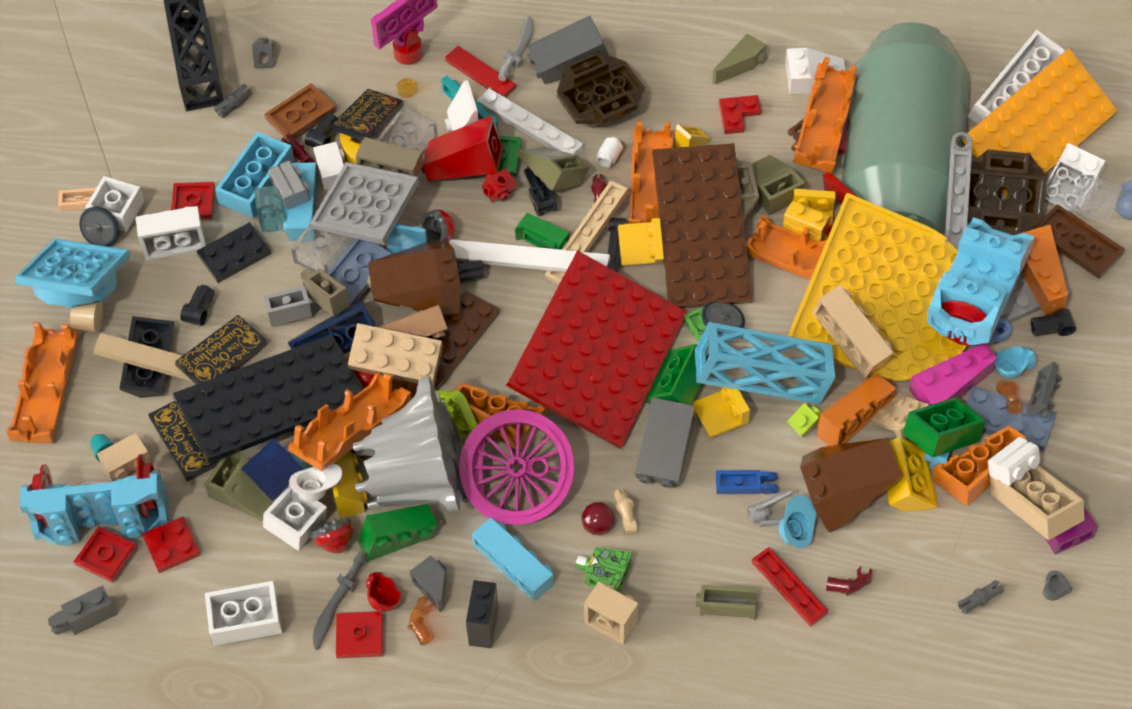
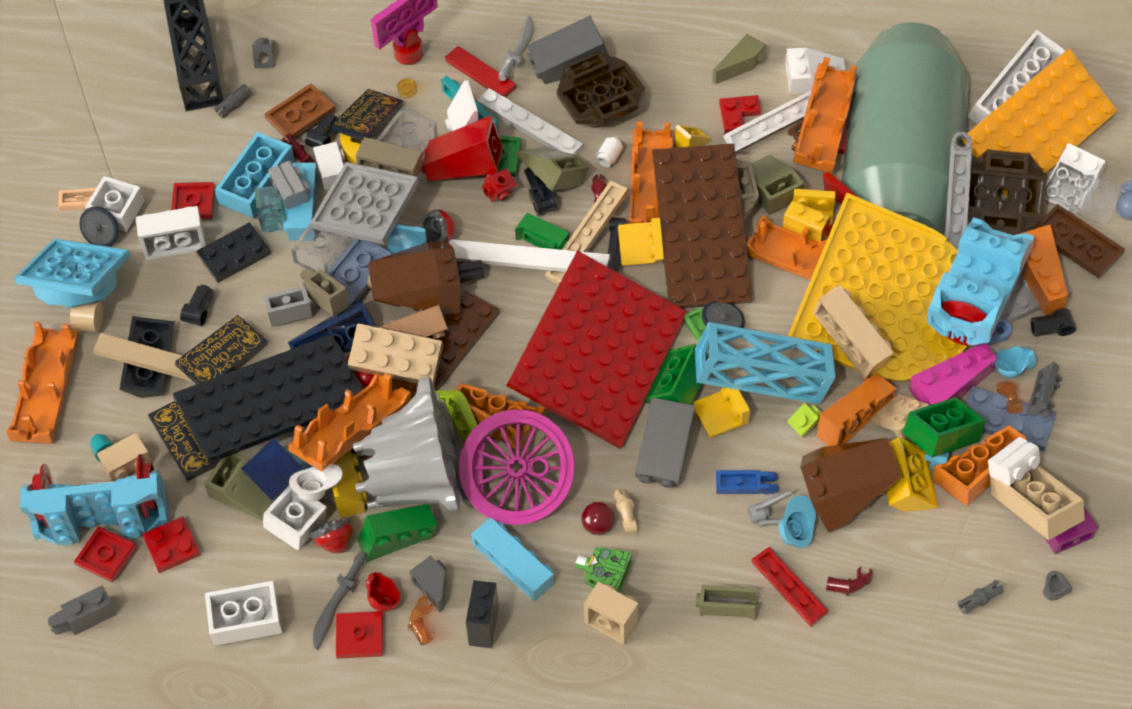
none -> white plate [723,91,811,152]

